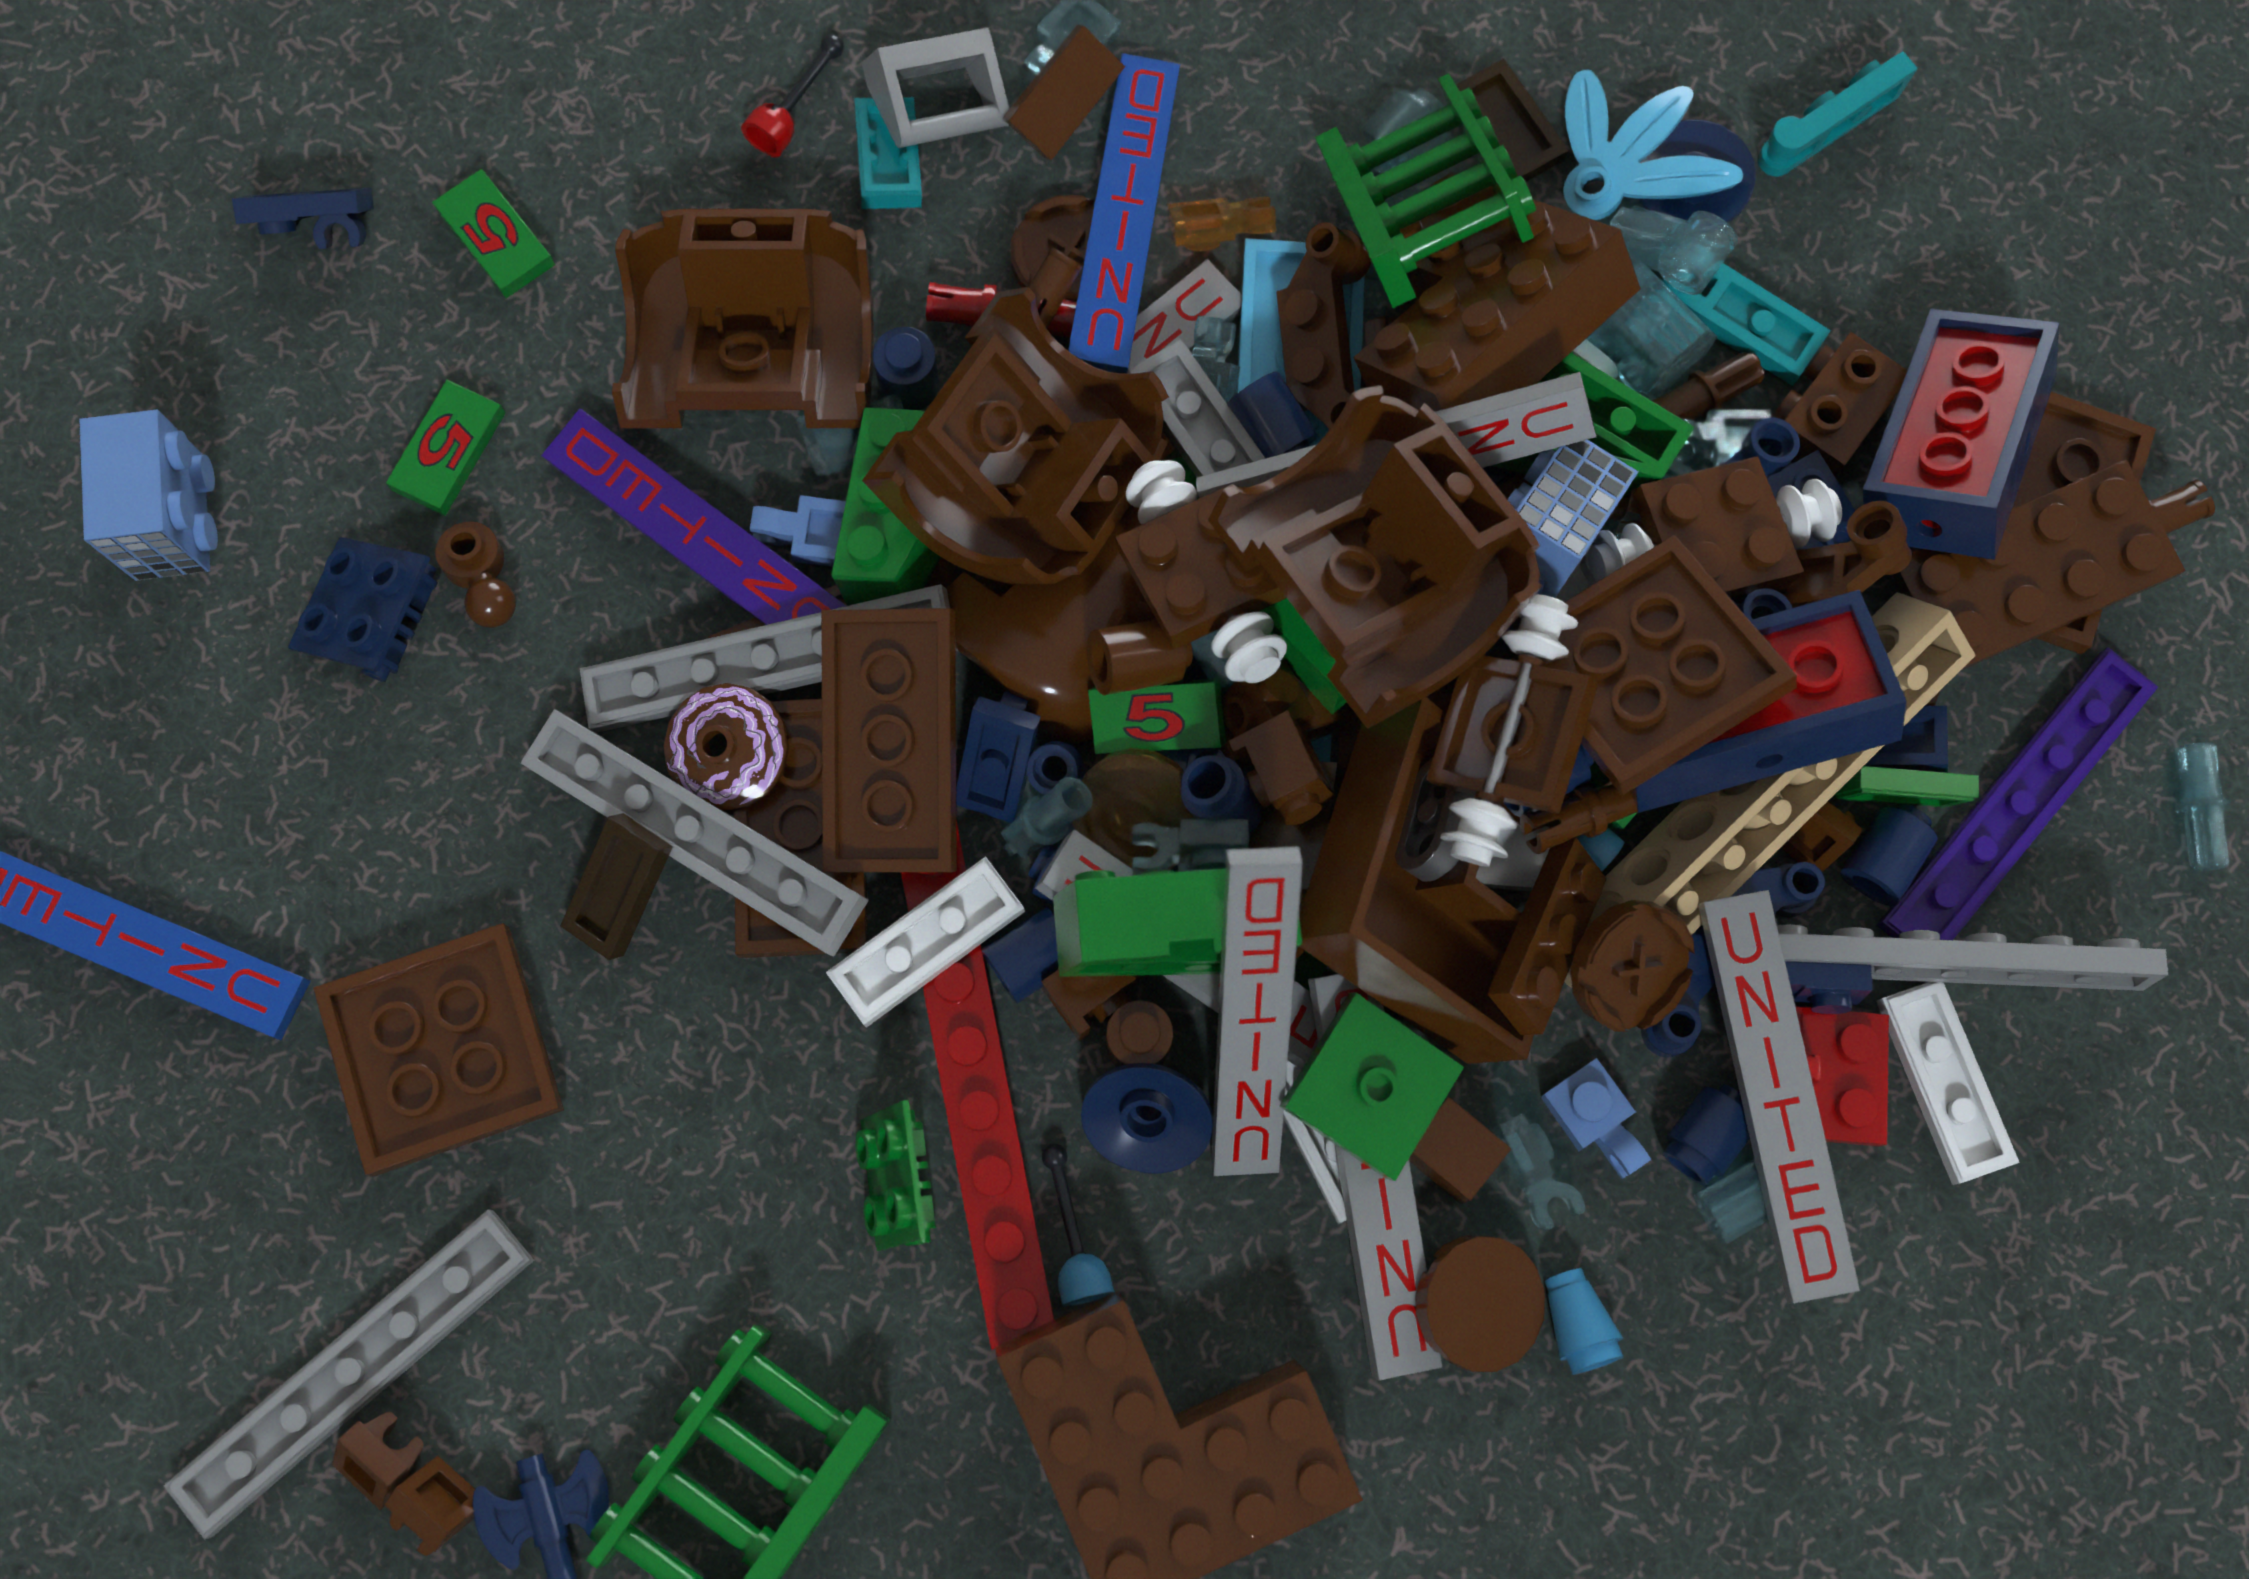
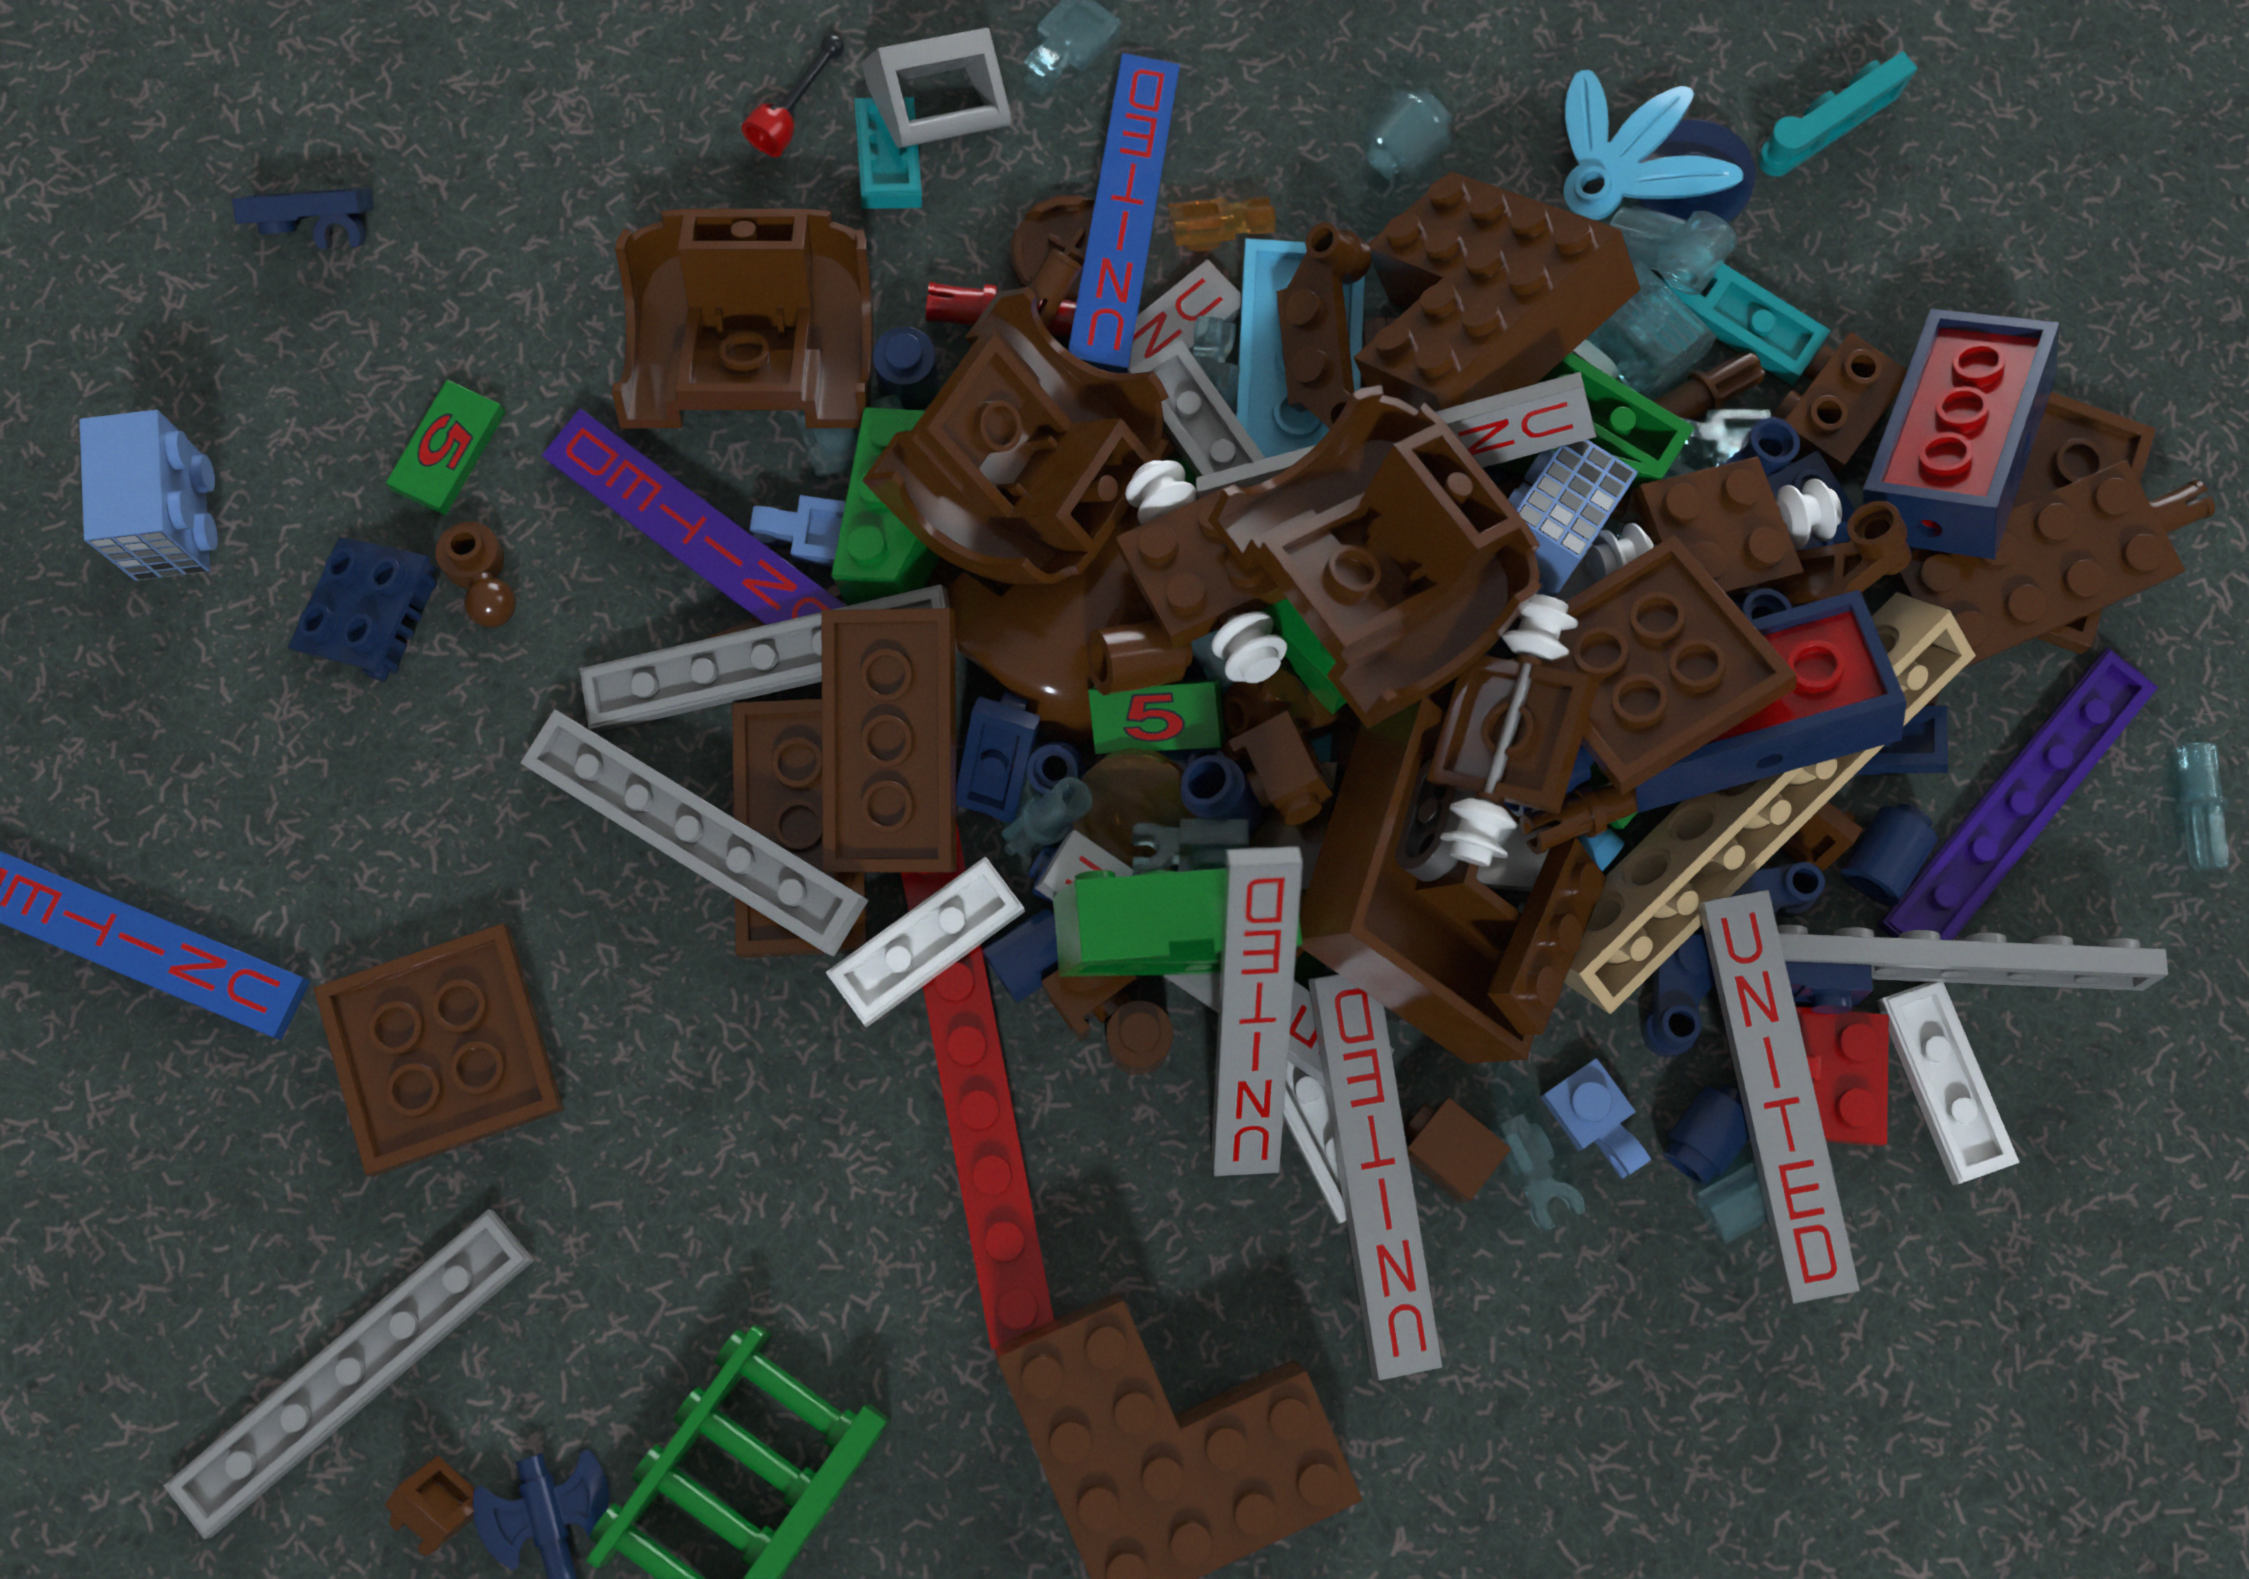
reddish brown tile [332,1412,424,1511] -> none
green tile [432,169,555,299] -> none
dark brown tile [560,813,673,960] -> none
dish [663,683,789,811] -> none
green hinge [855,1100,936,1251] -> none
reddish brown tile [1003,25,1126,160] -> none
hinge [1041,1144,1114,1307] -> none
dark blue dish [1081,1063,1213,1174] -> none
dark blue brick [1227,371,1319,458] -> none
green plate [1279,993,1464,1181] -> none
green fence [1315,73,1537,308] -> none
reddish brown tile [1416,1235,1545,1372] -> none
dark brown tile [1456,58,1569,182] -> none
dark azure cone [1544,1268,1623,1375] -> none
reddish brown tile [1570,900,1695,1032] -> none
green tile [1833,766,1979,808] -> none

